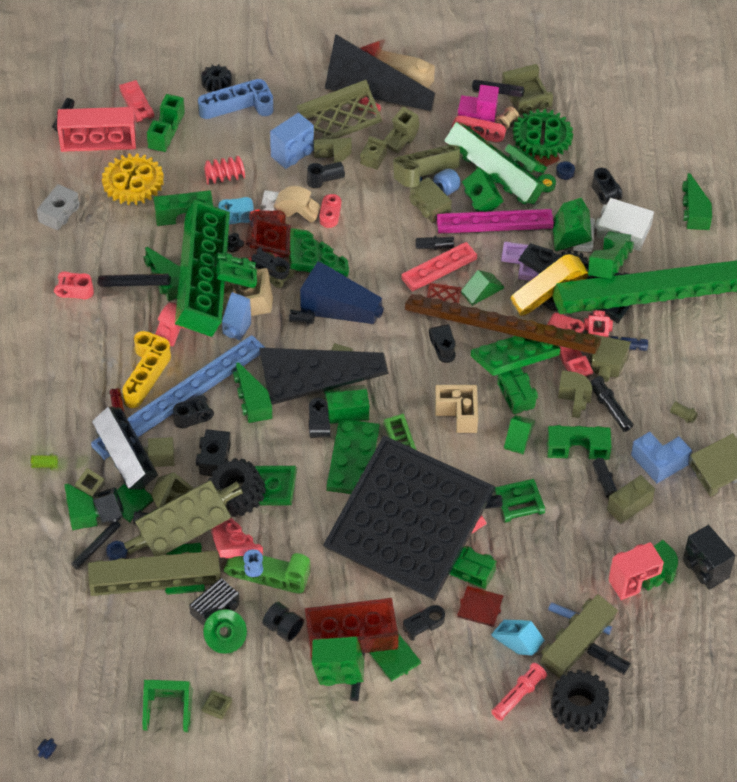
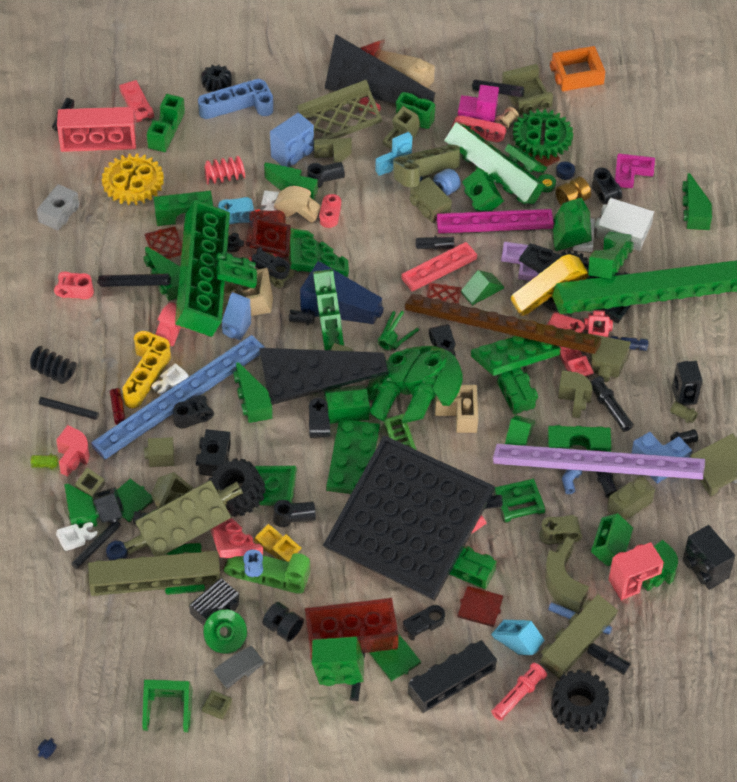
brick [92,406,158,490] -> none
olive brick [360,136,387,170] -> none
none -> black piece [30,346,77,384]
none -> black bar [39,397,99,420]
none -> coral brick [56,425,90,477]
none -> white plate [56,522,97,551]
none -> clear red window [144,226,182,259]
none -> white plate [151,363,189,396]
none -> dark grey slope [213,645,265,689]
none -> yellow slope [253,524,302,562]
none -> green slope [264,162,318,201]
none -> black piece [273,500,316,527]
none -> green slope [313,269,344,350]
none -> green piece [366,346,463,423]
none -> medium azure plate [375,132,413,176]
none -> green plant [378,311,419,351]
none -> green brick [396,92,435,129]
none -> black brick [408,640,497,713]
none -> lavender plate [493,444,705,479]
none -> olive piece [539,515,582,545]
none -> olive arch [545,537,589,613]
none -> orange window [550,46,606,91]
none -> pearl gold wheel [555,176,591,206]
none -> medium blue arm [562,469,582,494]
none -> green brick [591,513,633,566]
none -> dark pink plate [615,153,655,189]
none -> black pin [670,429,698,444]
none -> black brick [672,361,702,406]

